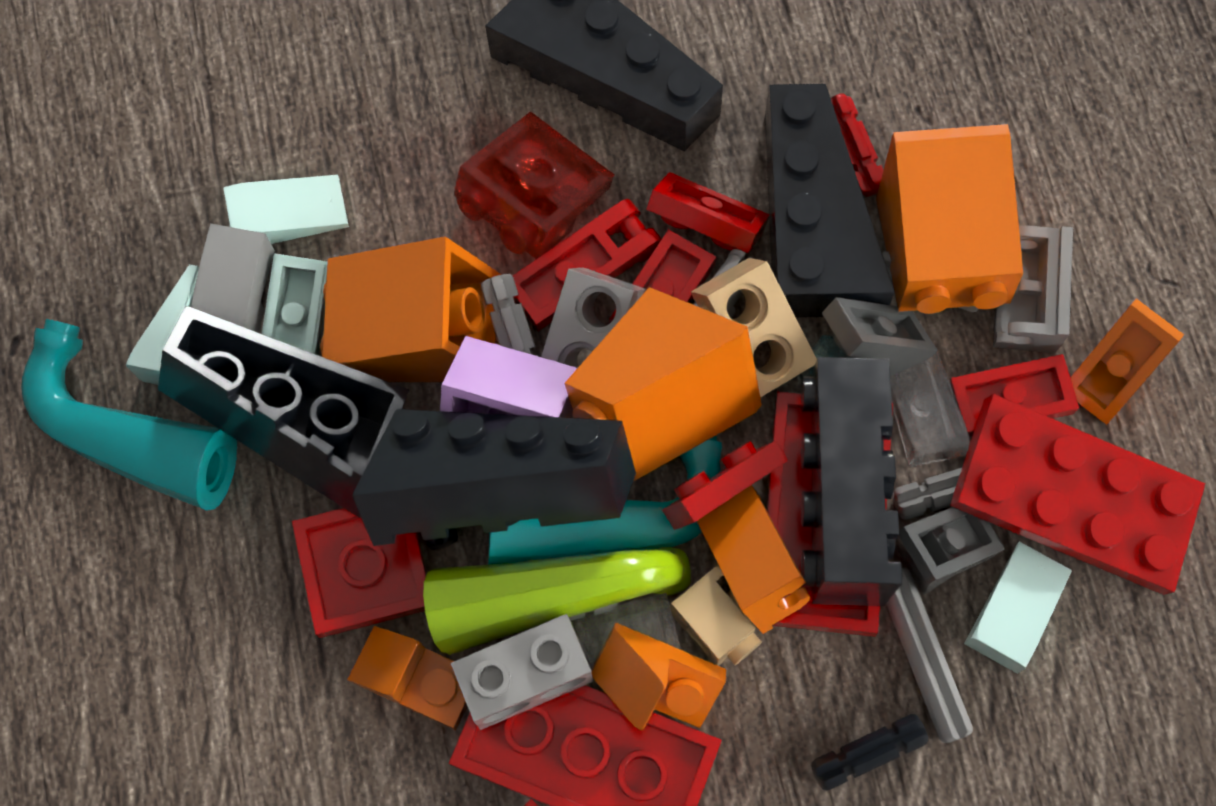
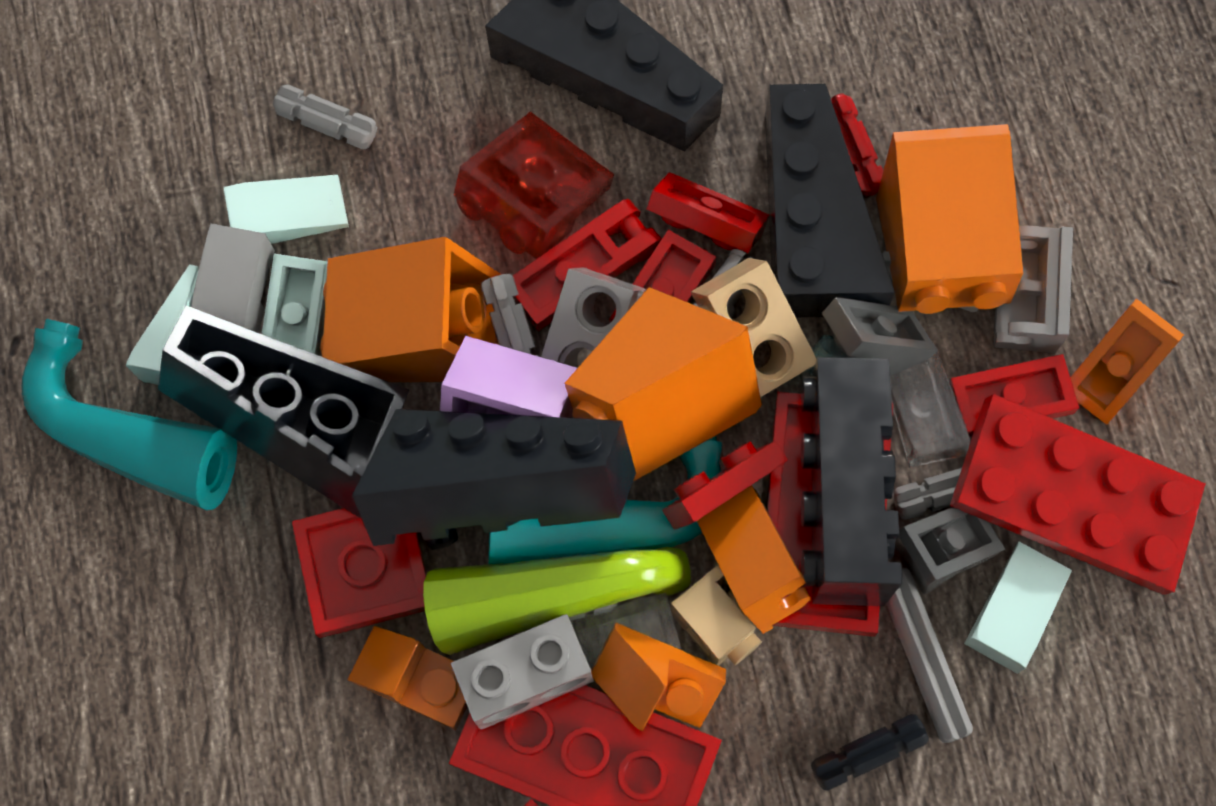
none -> light grey axle [273,85,377,149]

